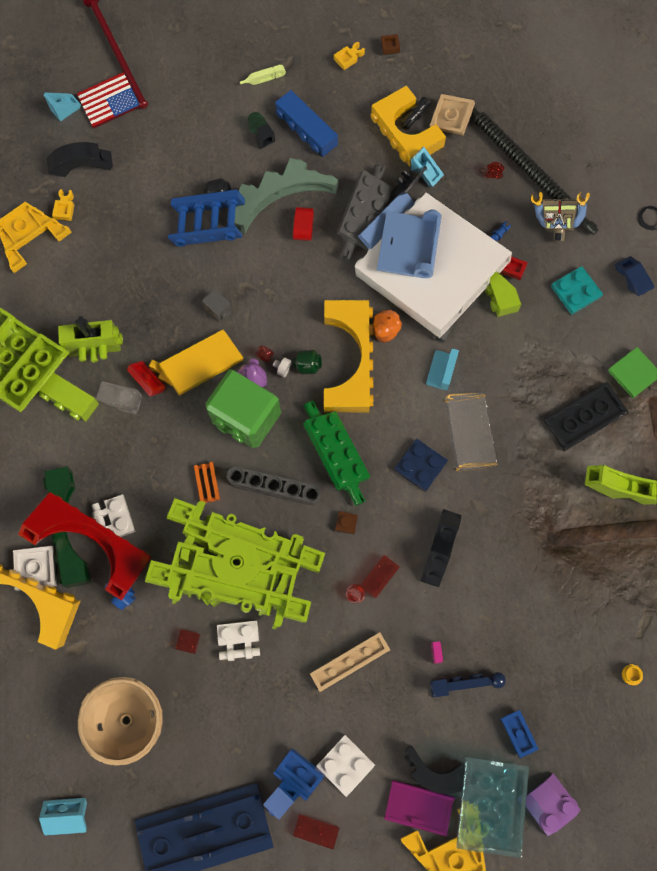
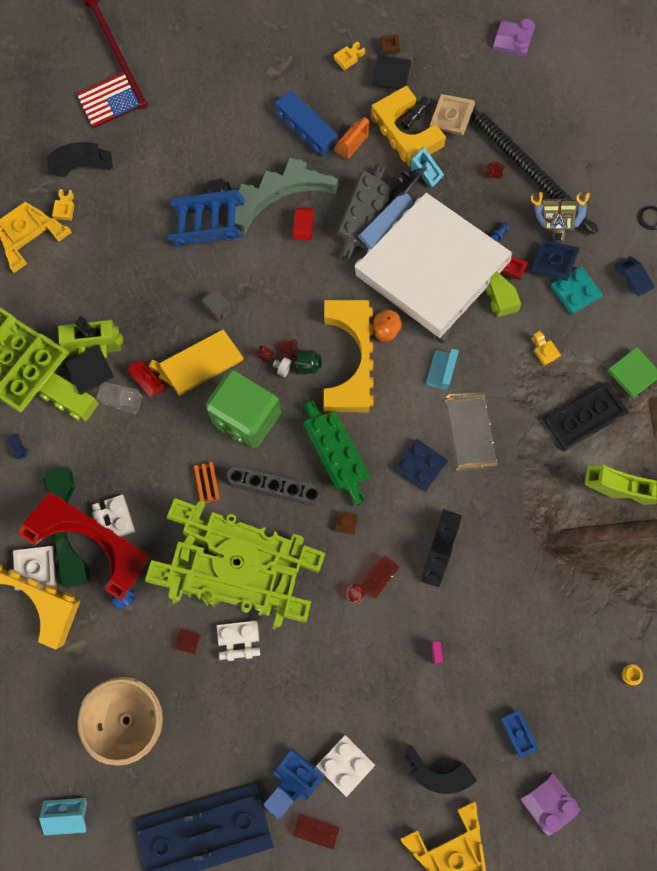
medium azure slope [44,92,82,121] -> none
medium lavender helmet [237,359,267,387] -> none
yellowish green piece [240,65,286,85] -> none
leg [248,112,275,150] -> none
tan plate [310,632,390,692] -> none
medium blue door [377,209,442,278] -> none
magenta door [384,780,455,836] -> none
dark blue plate [430,672,506,698] -> none
clear light blue slope [456,757,529,858] -> none
none -> dark blue pin [7,434,28,459]
none -> black piece [65,345,114,395]
none -> clear red plate [280,339,300,359]
none -> orange tile [334,117,369,160]
none -> black piece [371,54,411,90]
none -> medium lavender slope [493,19,535,57]
none -> yellow plate [531,331,561,366]
none -> dark blue plate [532,240,579,281]

